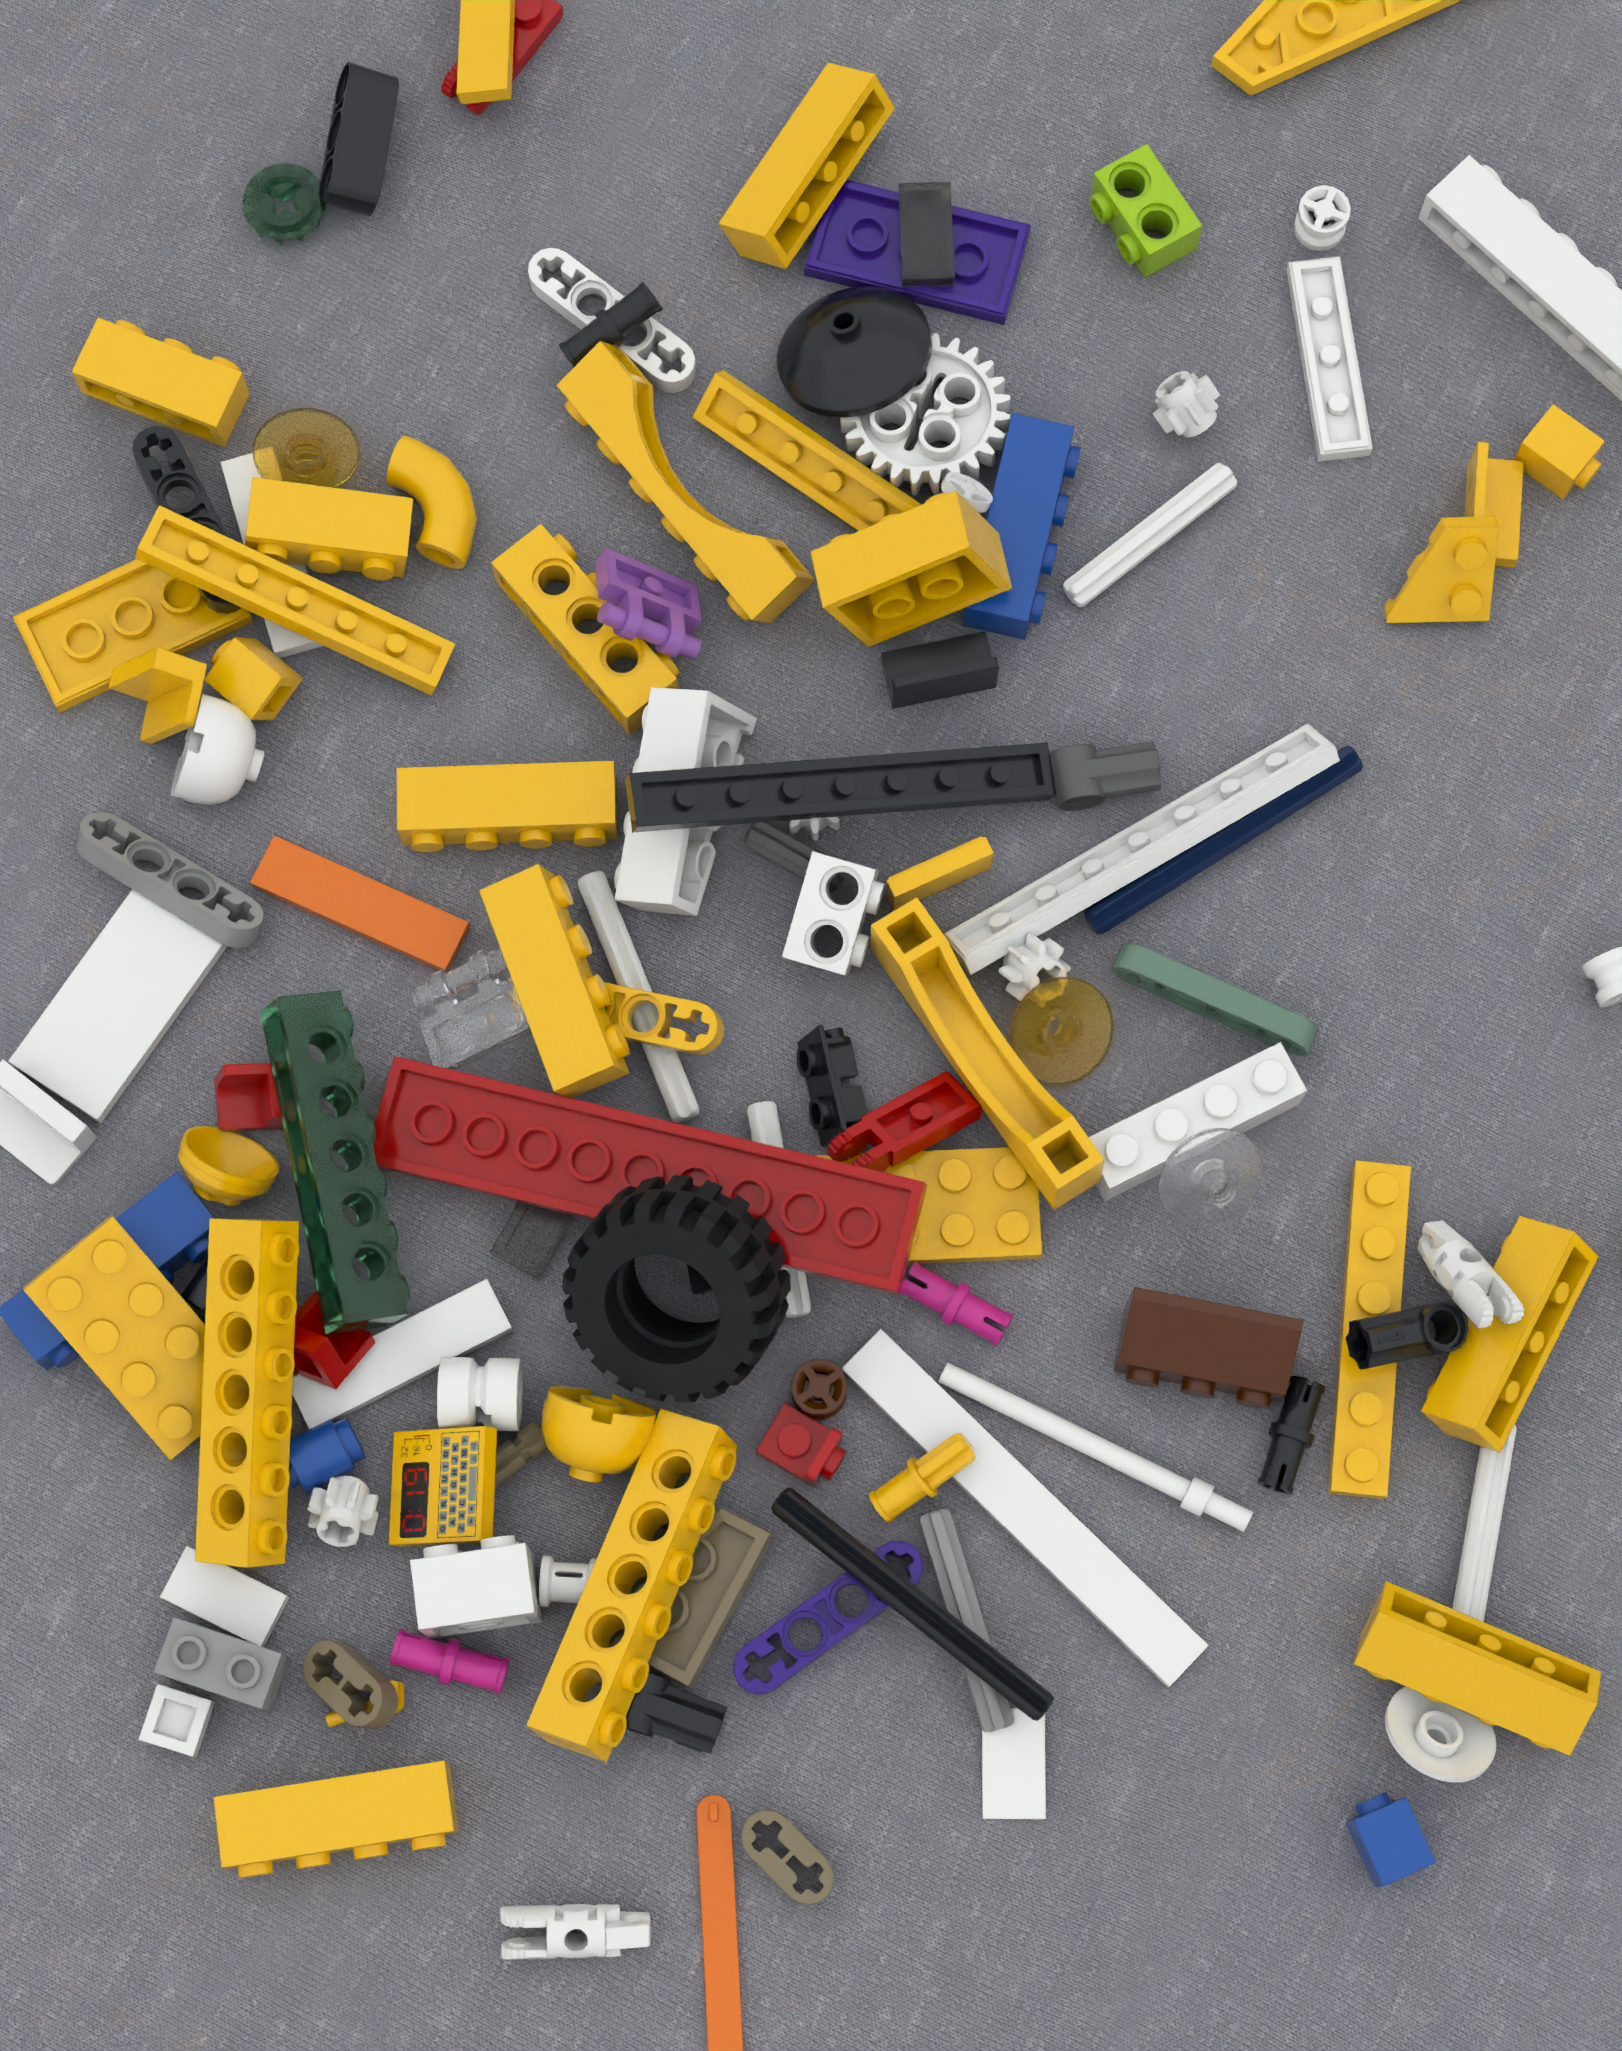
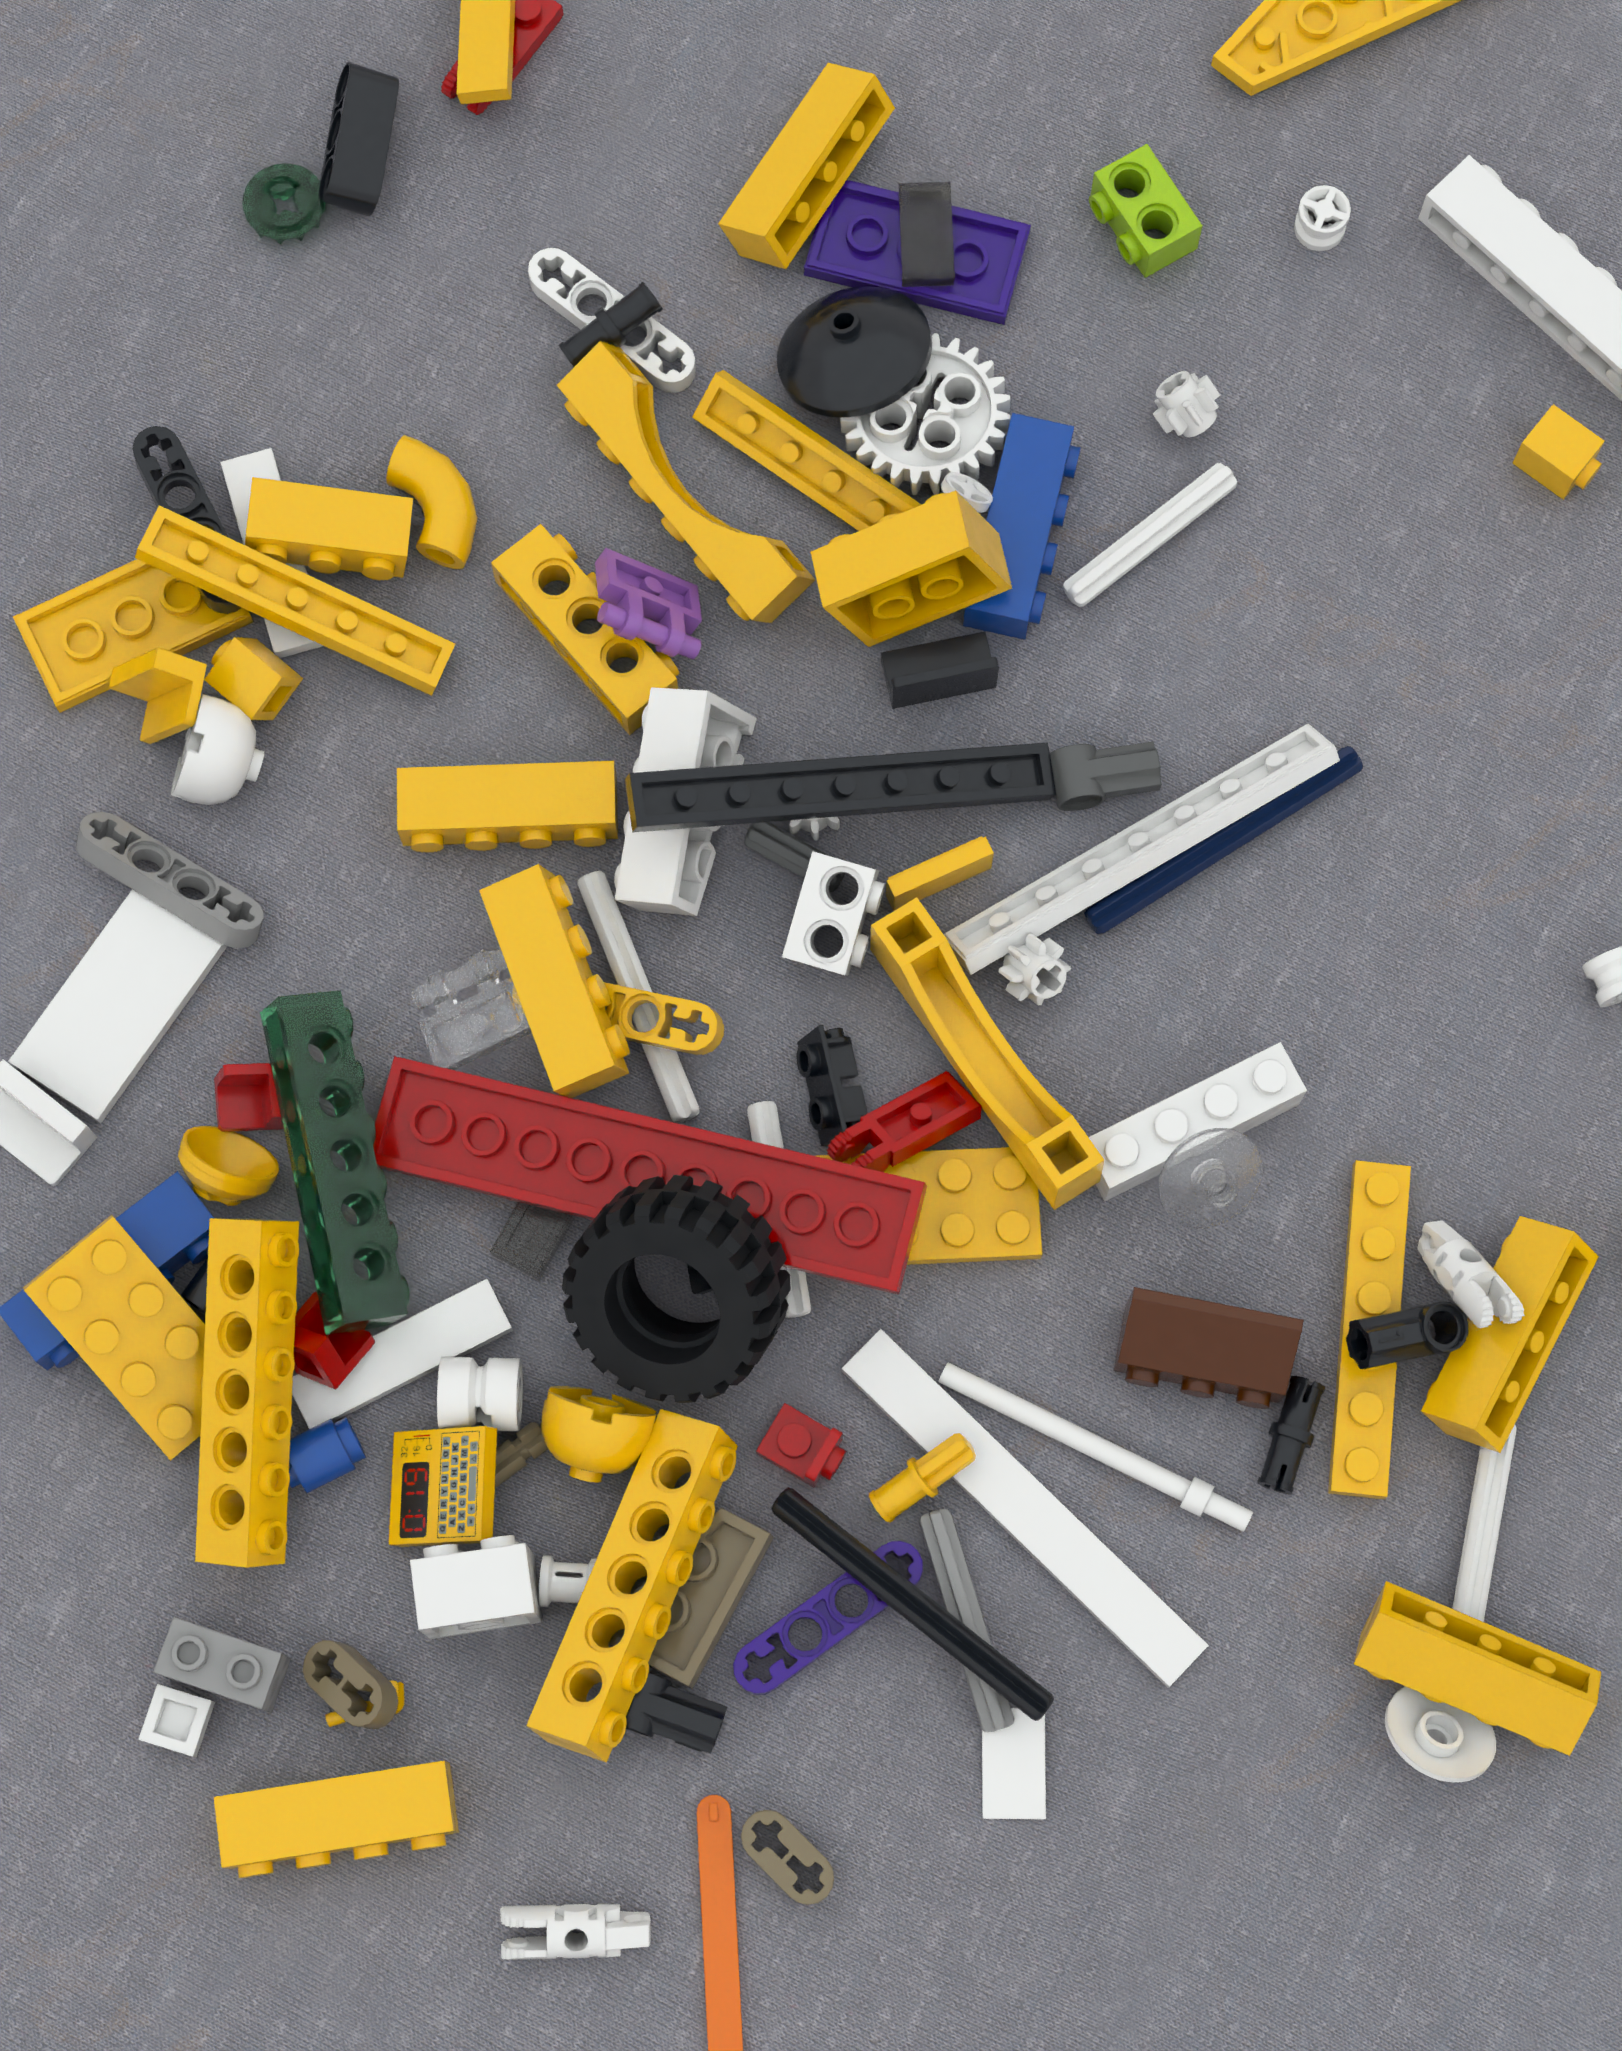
yellow brick [72,317,250,448] -> none
white tile [160,1546,290,1647] -> none
orange tile [250,835,470,975] -> none
clear yellow dish [253,408,359,488] -> none
white gear [307,1476,379,1547] -> none
dark pink pin [389,1629,510,1694] -> none
reddish brown wheel [791,1359,847,1420] -> none
dark pink pin [899,1261,1013,1347] -> none
clear yellow dish [1010,977,1114,1085] -> none
sand green beam [1111,943,1319,1056] -> none
white tile [1286,256,1373,462] -> none
blue brick [1345,1792,1436,1887] -> none
yellow wing [1384,516,1499,623] -> none
yellow panel [1464,442,1524,568] -> none

